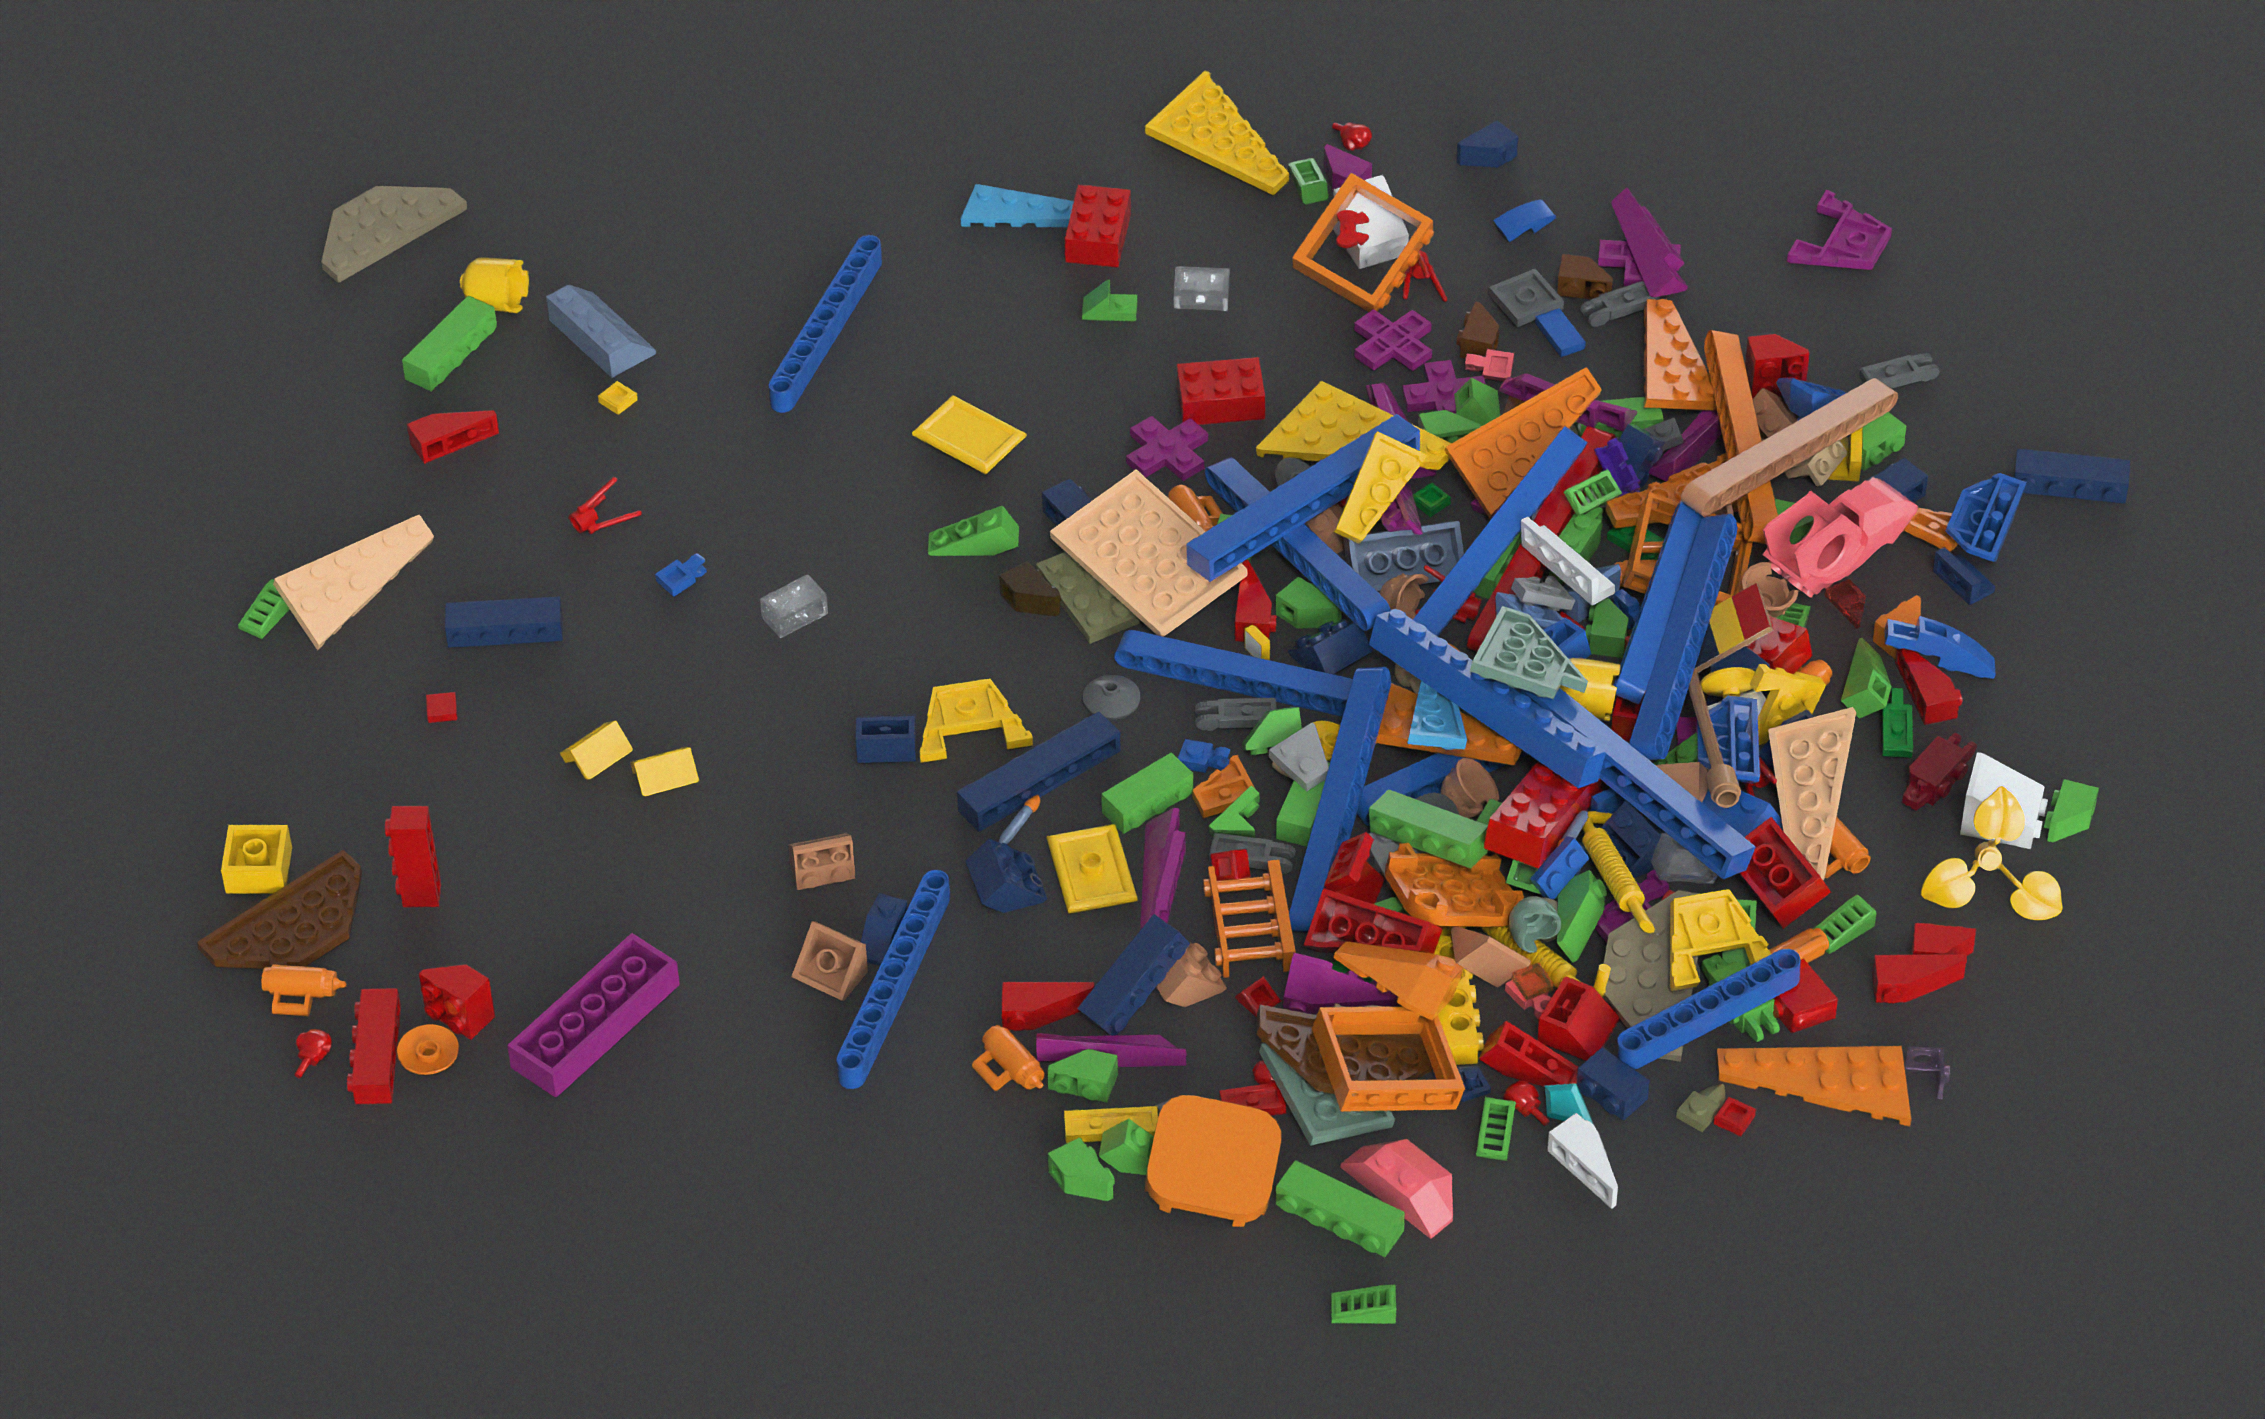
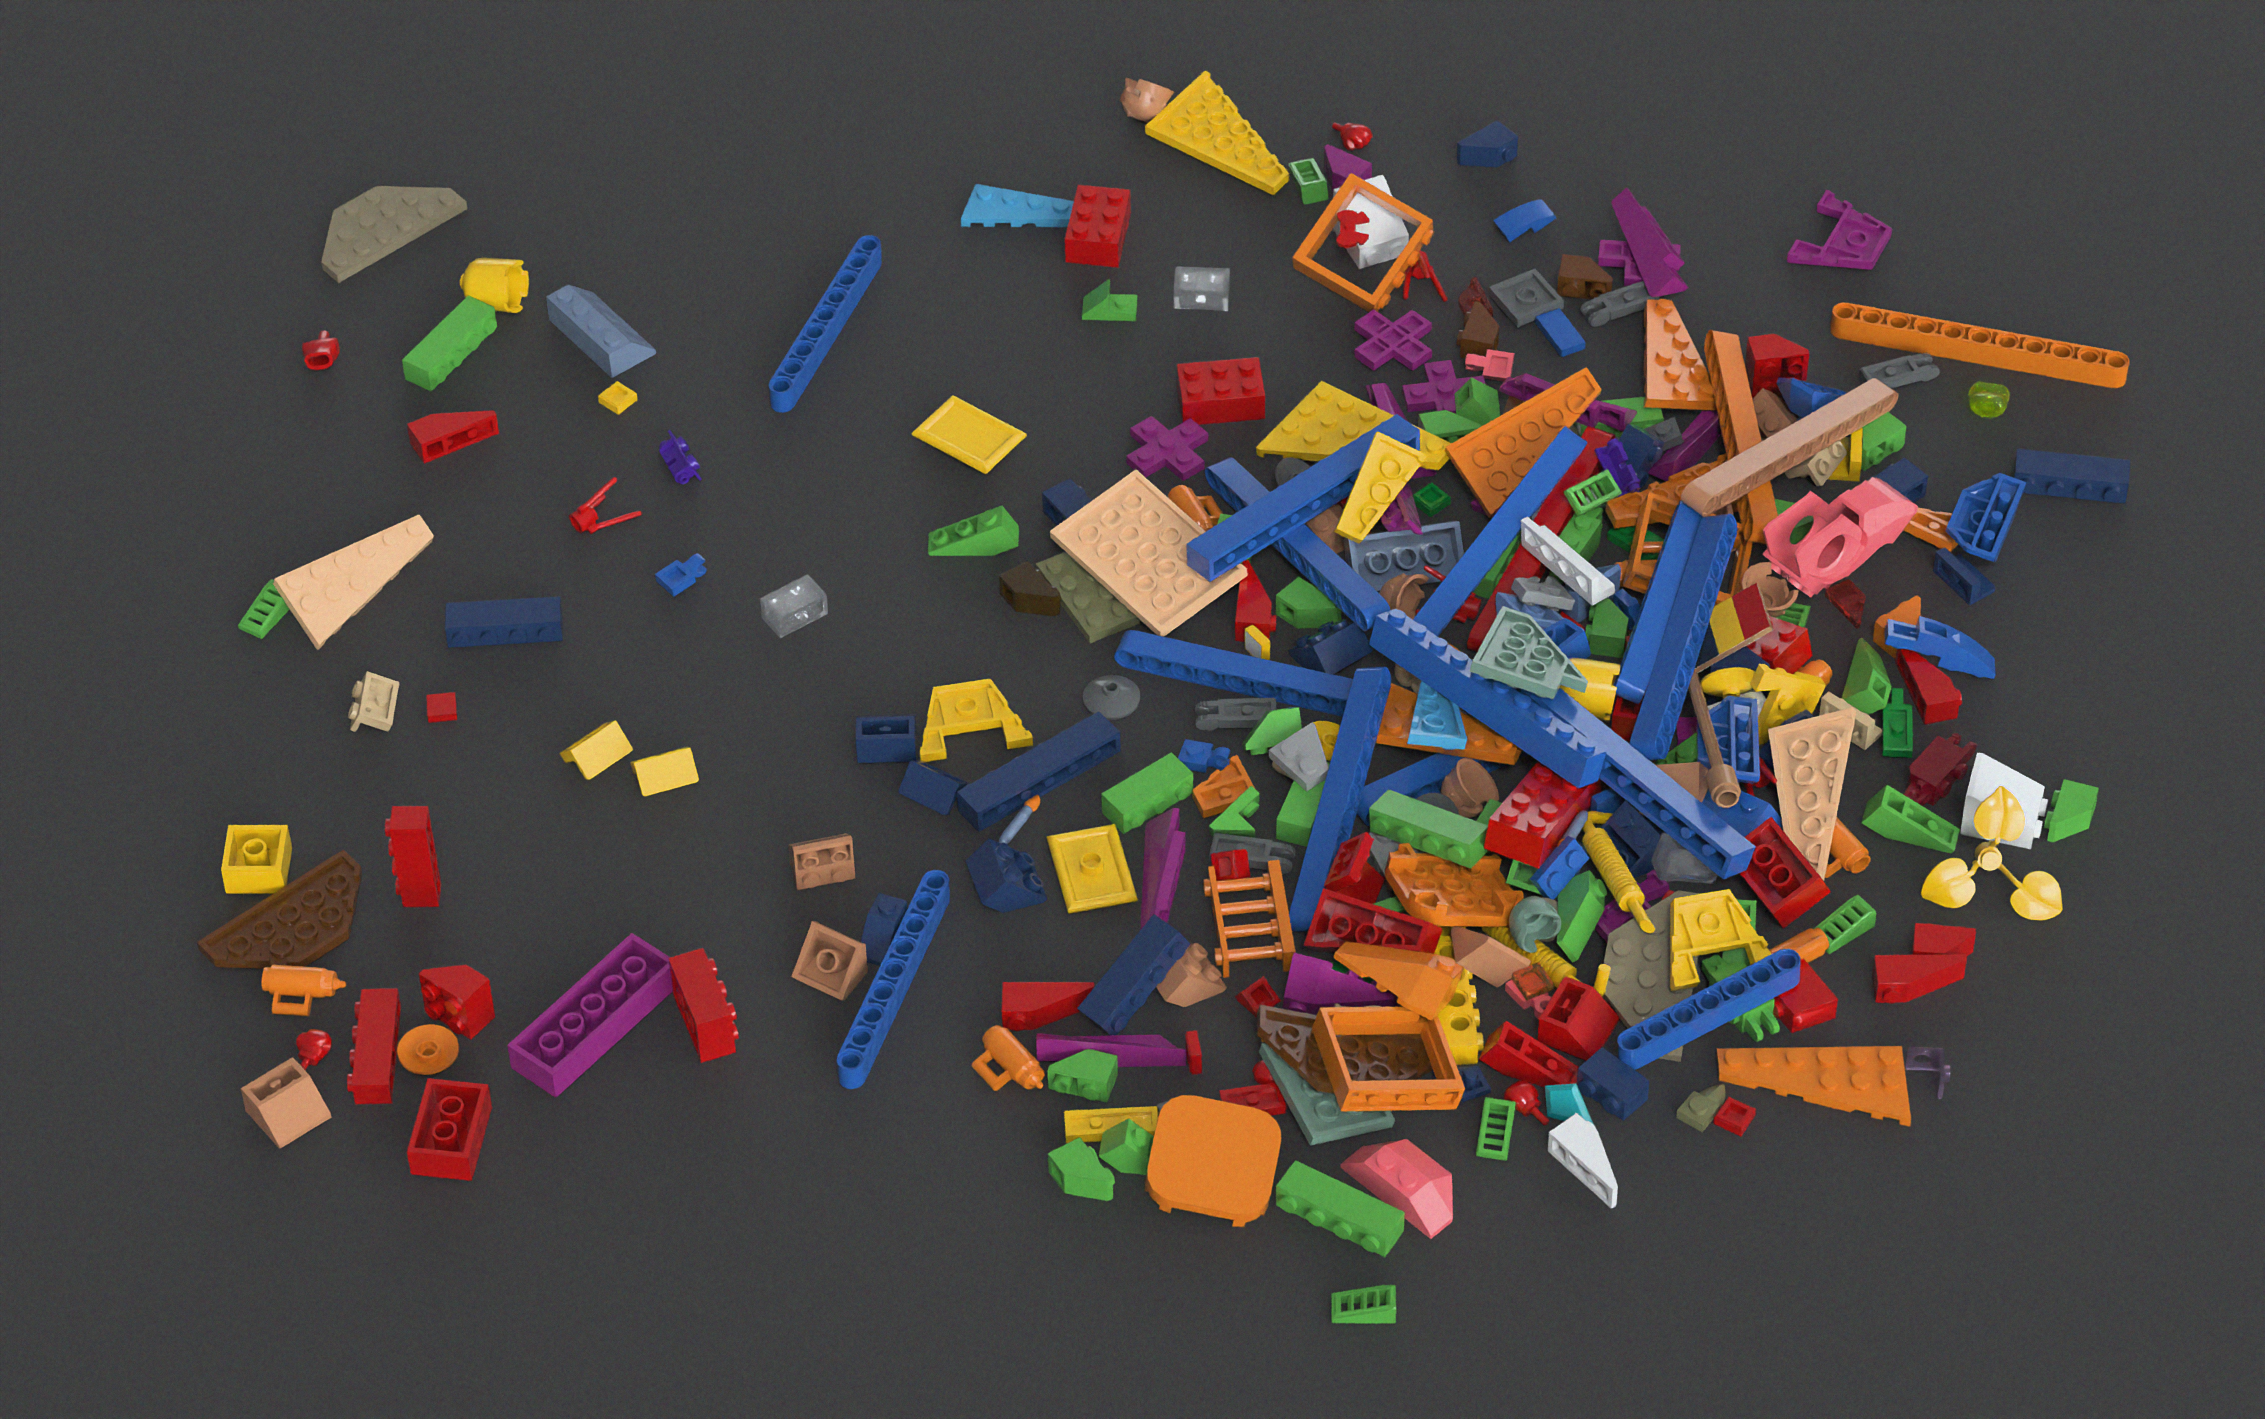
none -> nougat slope [241,1057,331,1149]
none -> red piece [302,330,340,370]
none -> tan bracket [348,671,399,732]
none -> red brick [407,1078,492,1181]
none -> dark purple hinge [659,430,702,484]
none -> red brick [668,948,739,1063]
none -> dark blue panel [898,760,970,815]
none -> nougat helmet [1120,78,1174,123]
none -> red tile [1185,1030,1202,1075]
none -> clear red tile [1458,277,1493,317]
none -> tan bracket [1819,691,1882,750]
none -> orange beam [1830,303,2129,388]
none -> bright green slope [1861,785,1960,853]
none -> clear neon green piece [1969,381,2010,418]

